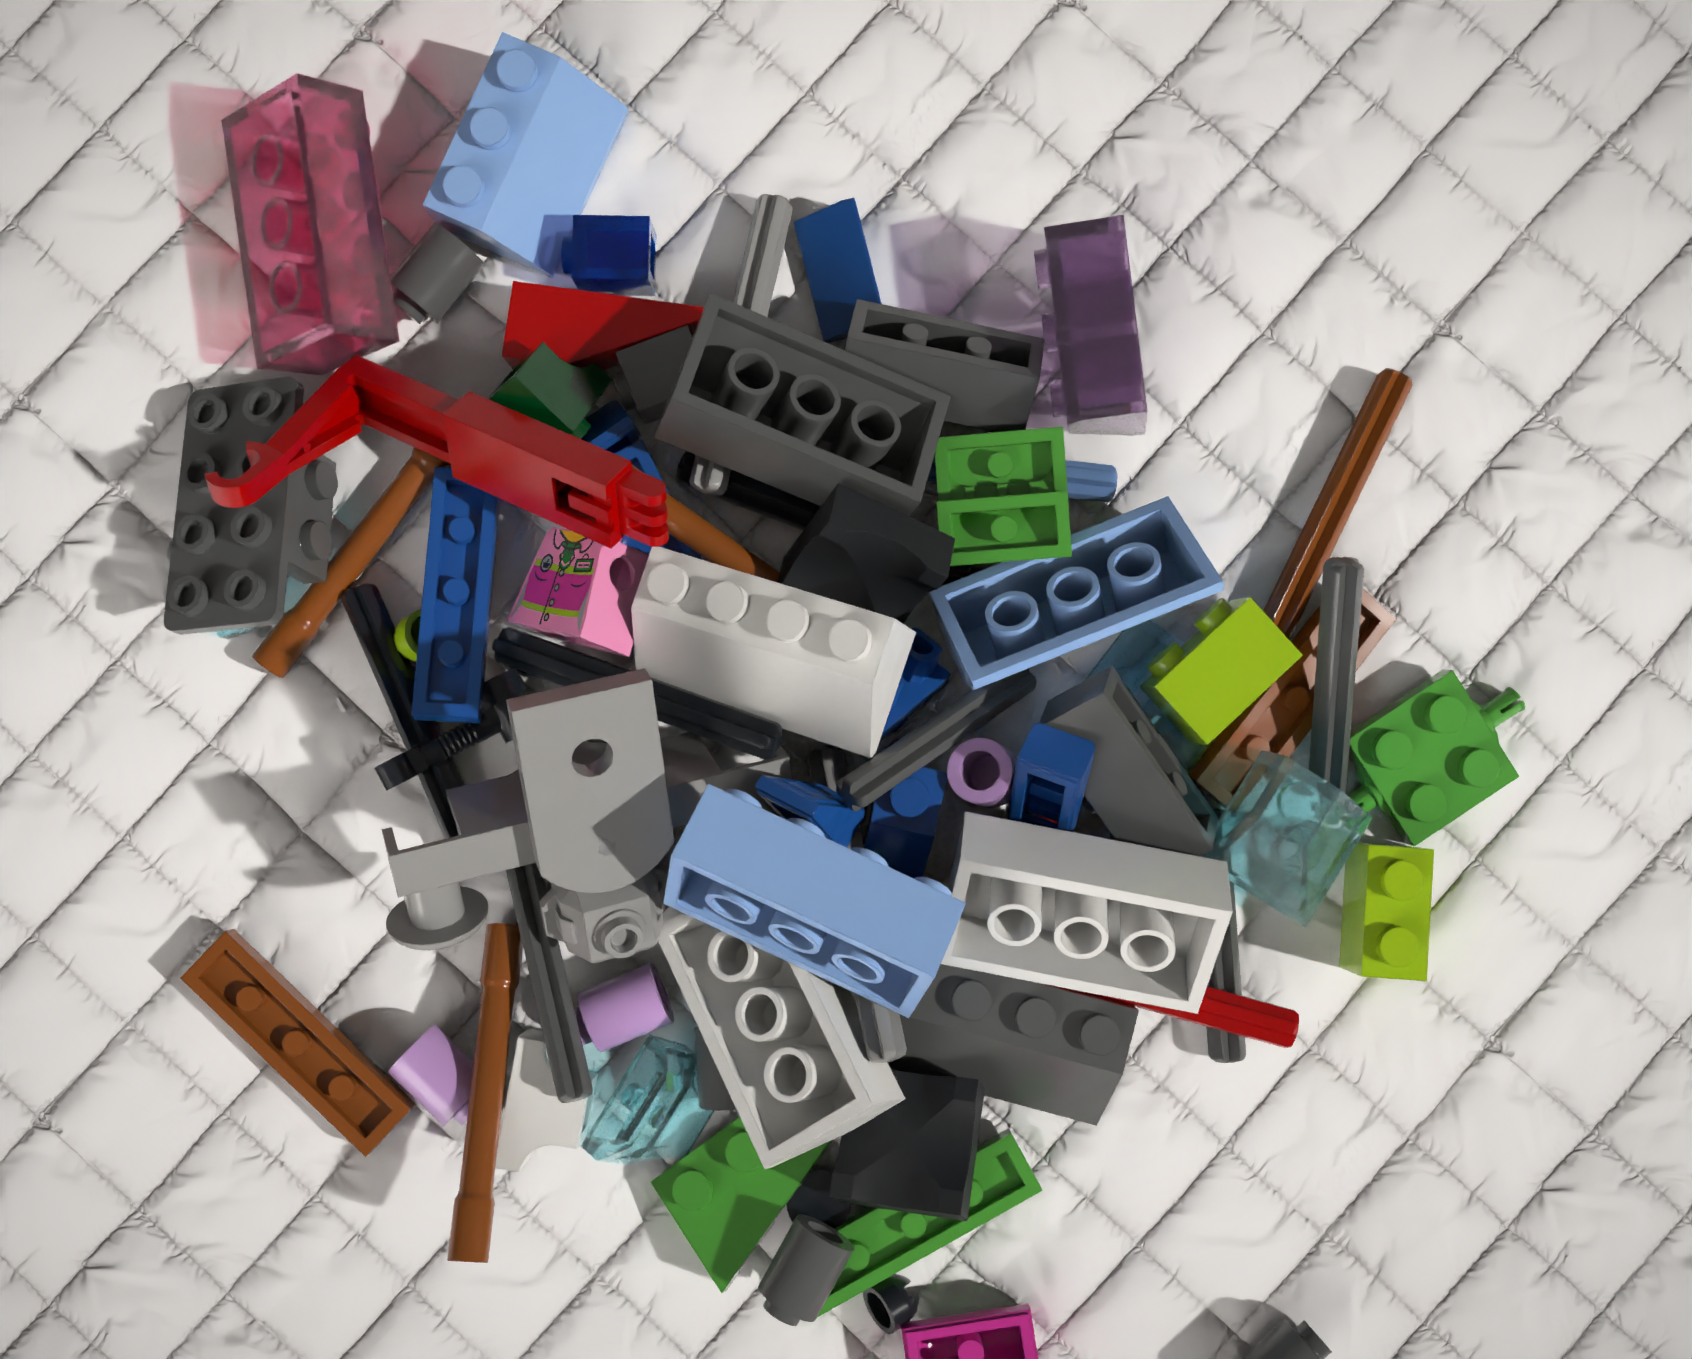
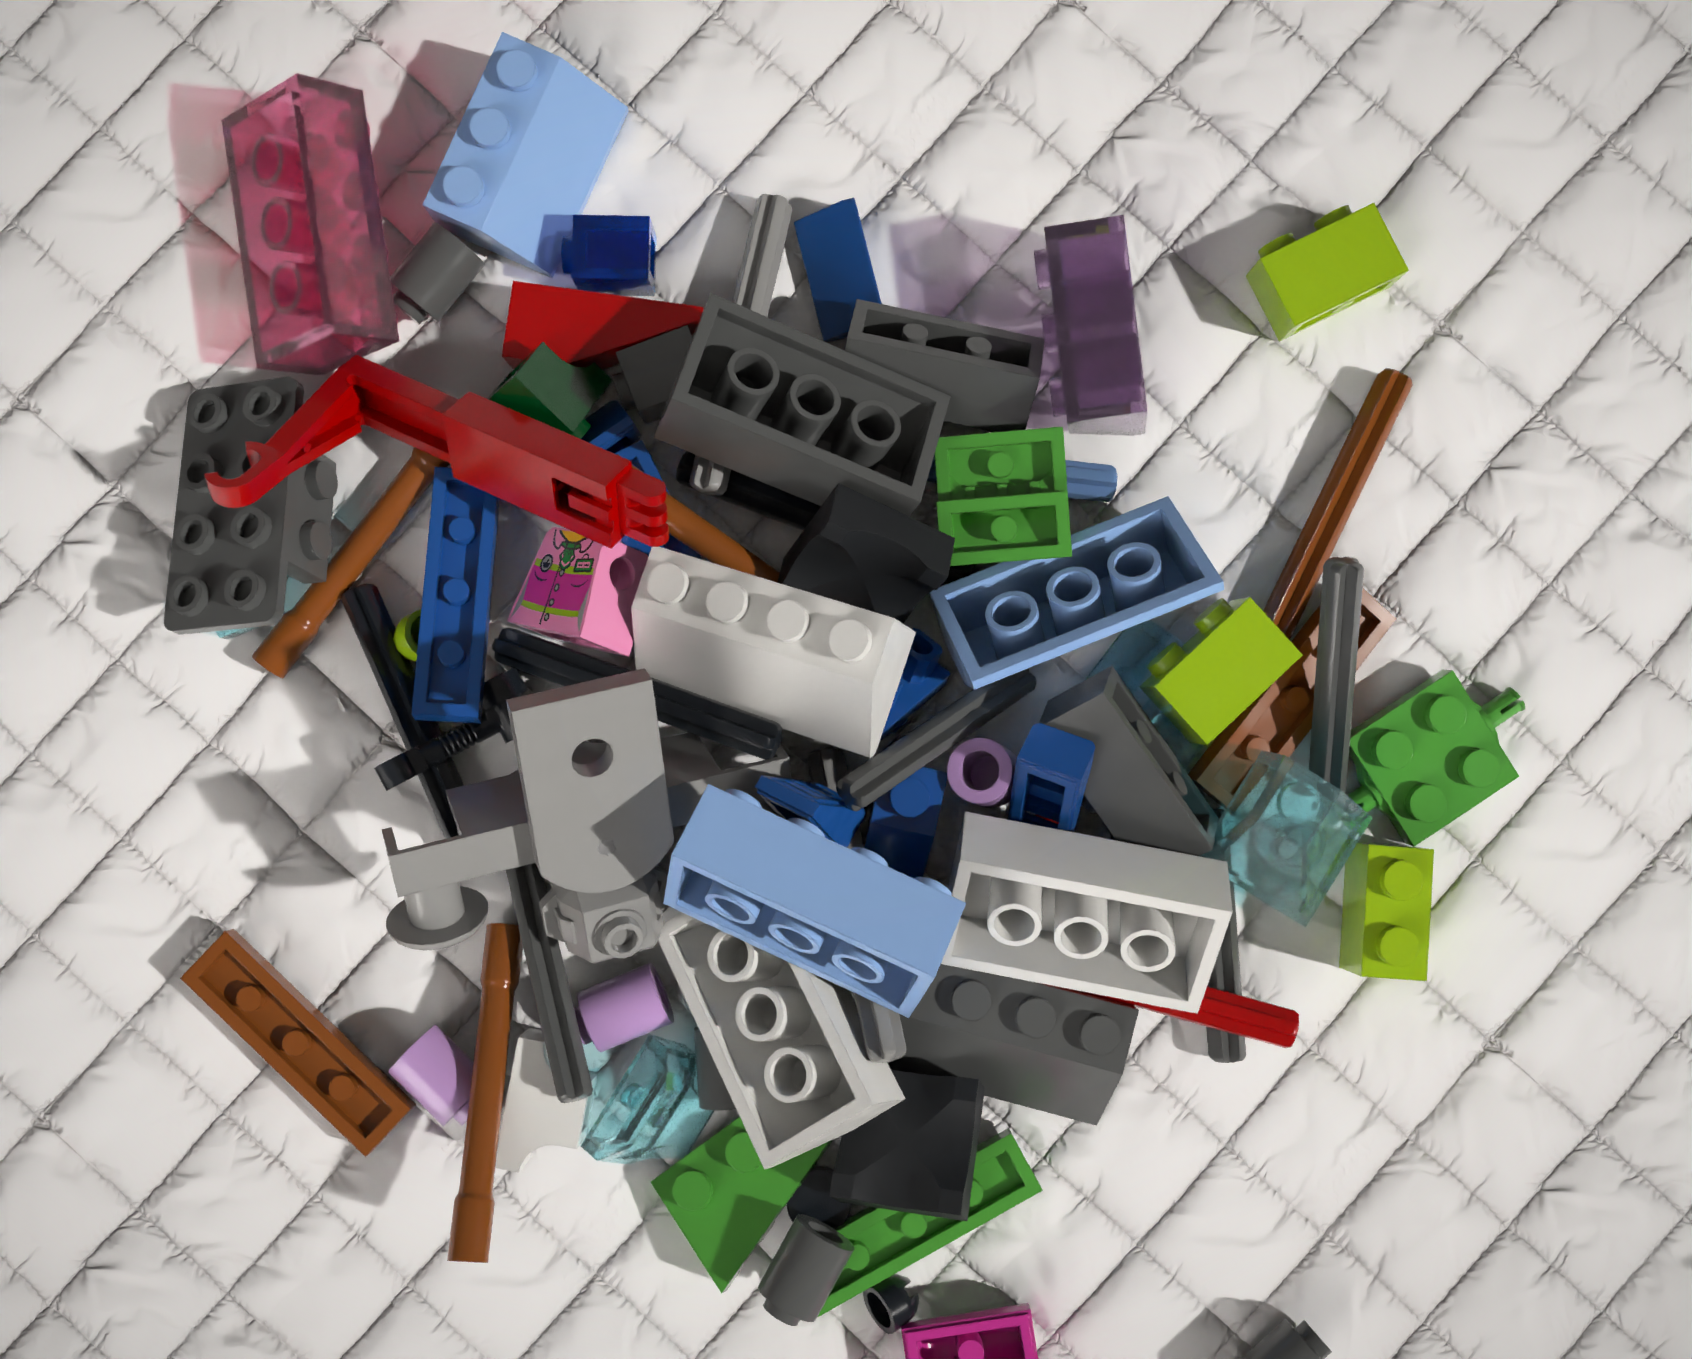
none -> lime brick [1246,203,1409,342]

